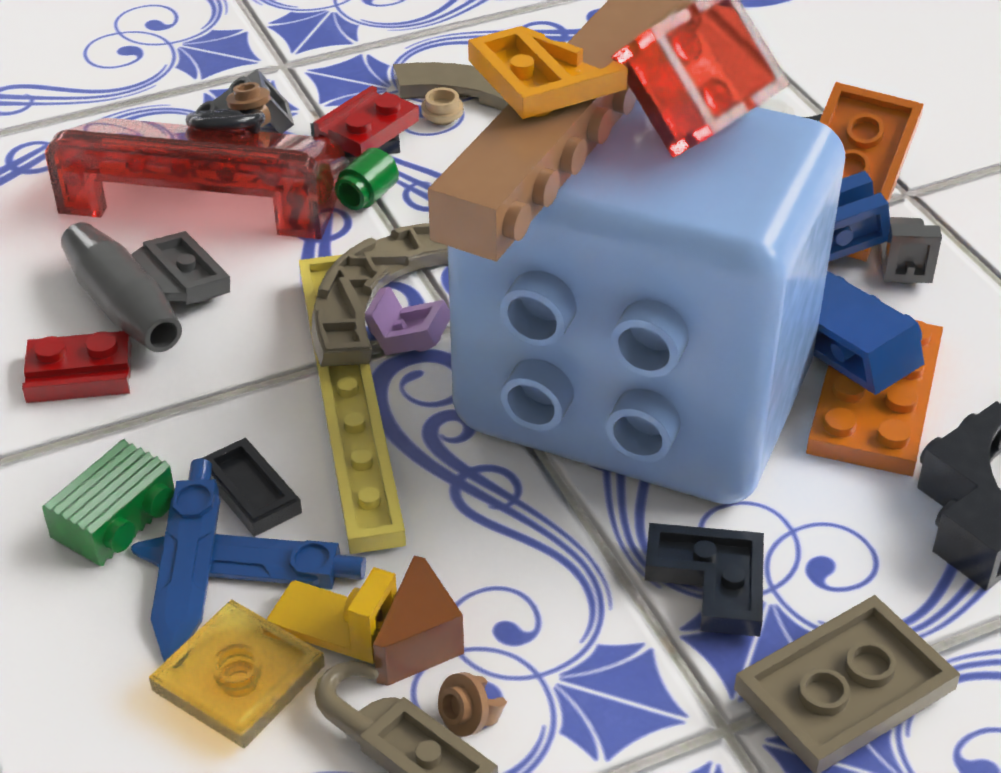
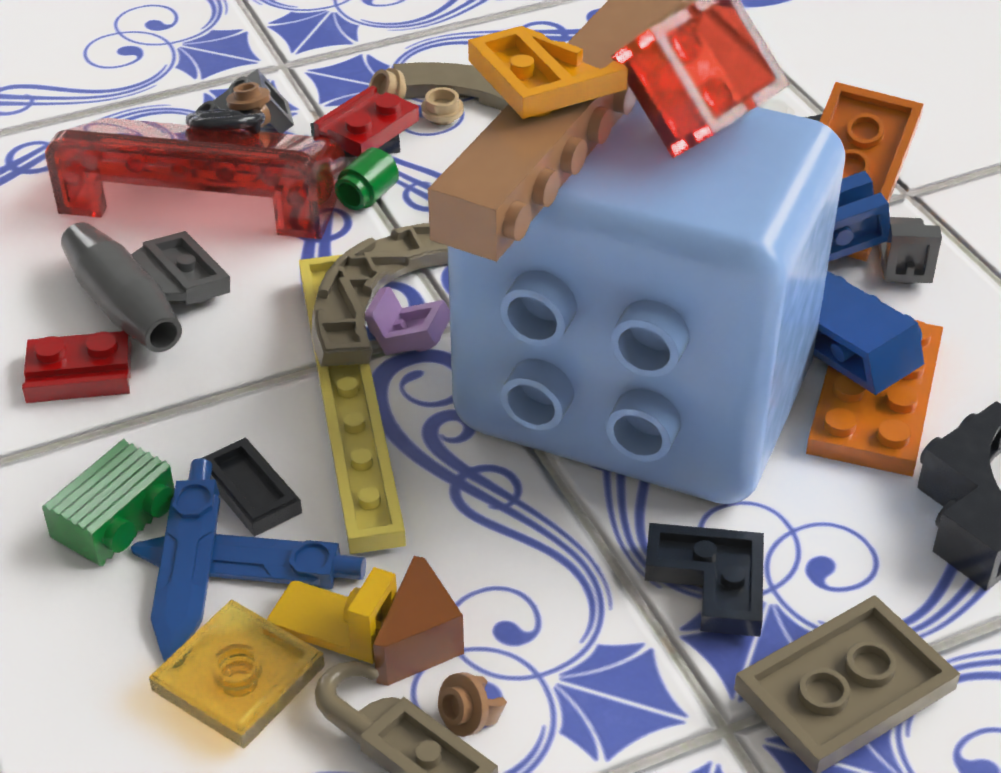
none -> tan plate [369,68,406,99]

